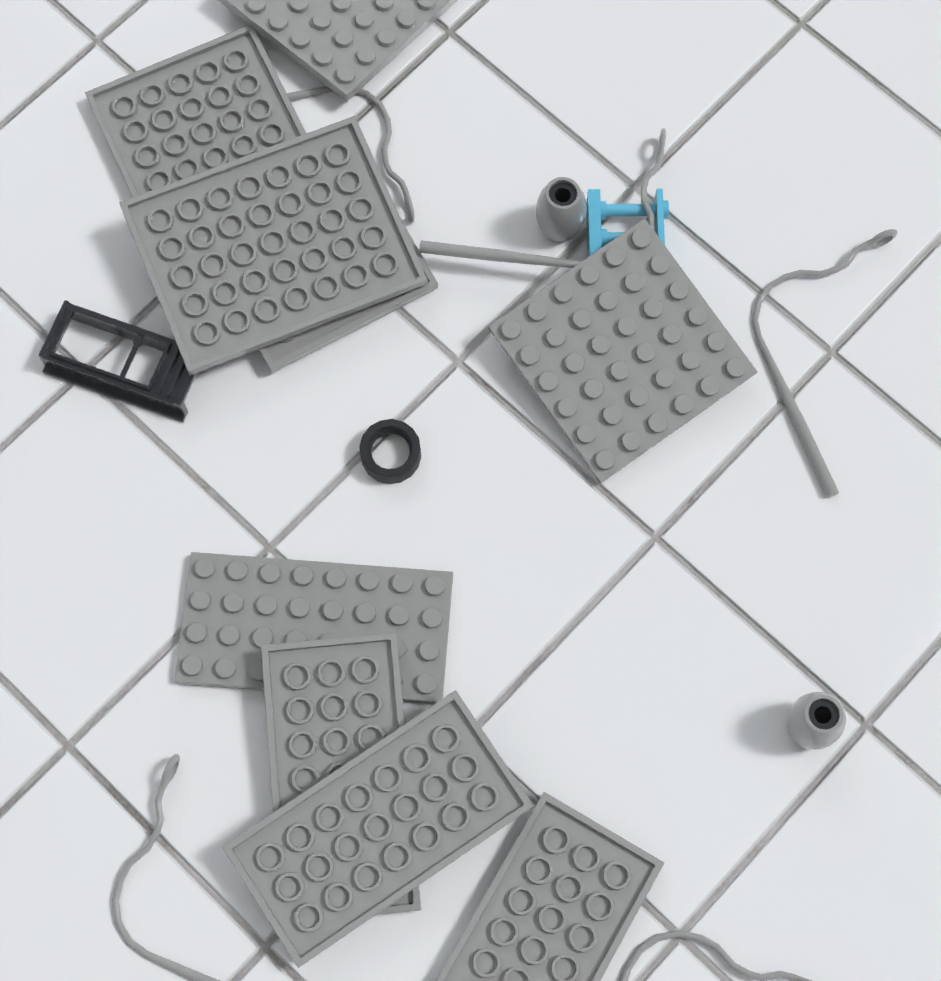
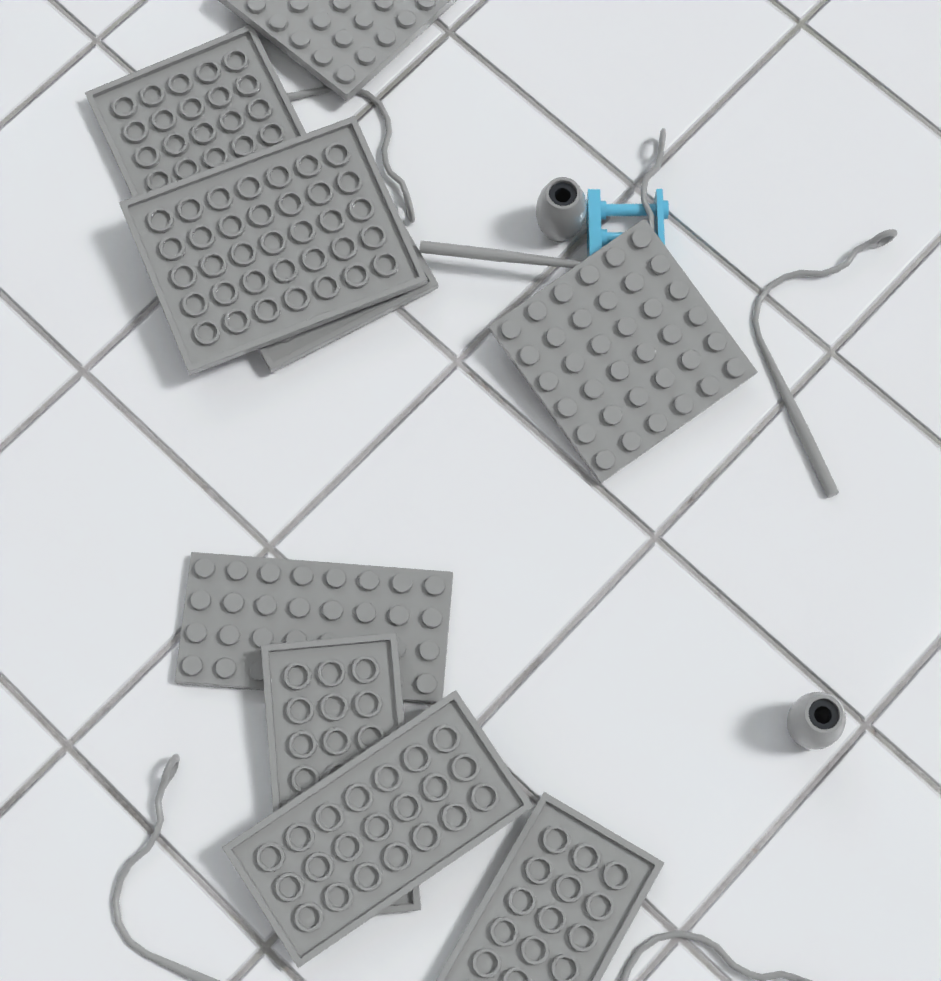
black piece [38,300,197,423] -> none
black tyre [359,419,421,484] -> none

